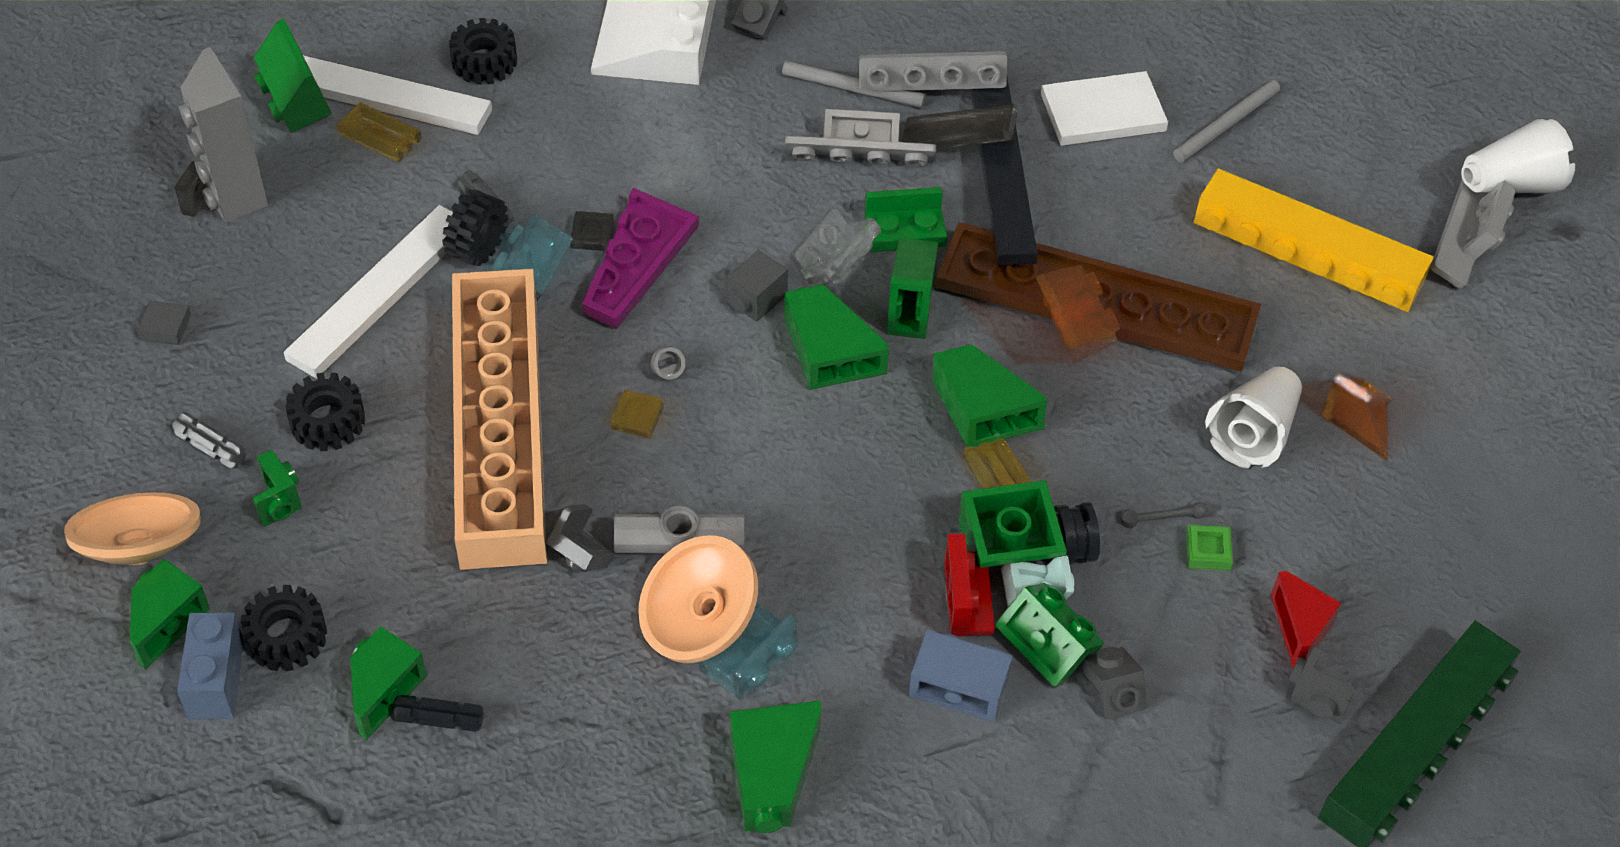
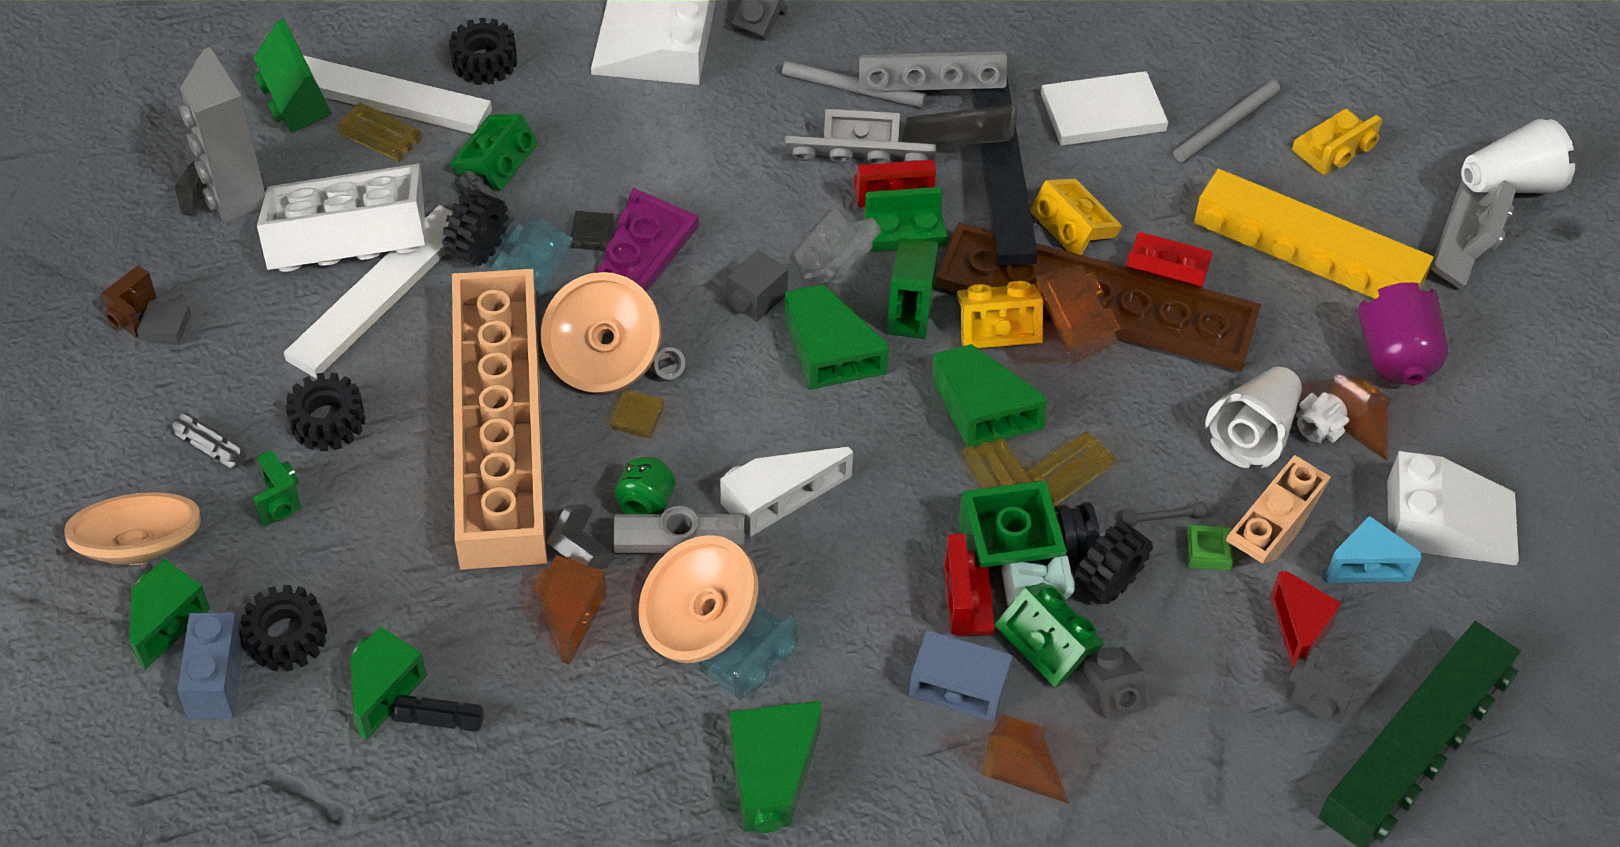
none -> reddish brown bracket [101,265,157,337]
none -> white slope [257,163,426,272]
none -> green bracket [450,114,538,190]
none -> clear orange slope [535,555,607,665]
none -> light nougat dish [541,272,661,394]
none -> green head [614,457,676,514]
none -> white slope [720,447,853,537]
none -> red bracket [853,159,936,208]
none -> yellow bracket [957,281,1043,348]
none -> clear orange slope [982,714,1069,804]
none -> clear yellow tile [1025,431,1115,506]
none -> yellow bracket [1030,178,1122,255]
none -> black tyre [1075,520,1153,604]
none -> red bracket [1126,232,1213,288]
none -> light nougat slope [1226,455,1331,564]
none -> yellow bracket [1292,108,1383,176]
none -> white gear [1295,392,1349,443]
none -> medium azure slope [1325,516,1422,583]
none -> magenta cylinder [1357,282,1448,386]
none -> white slope [1387,451,1519,565]

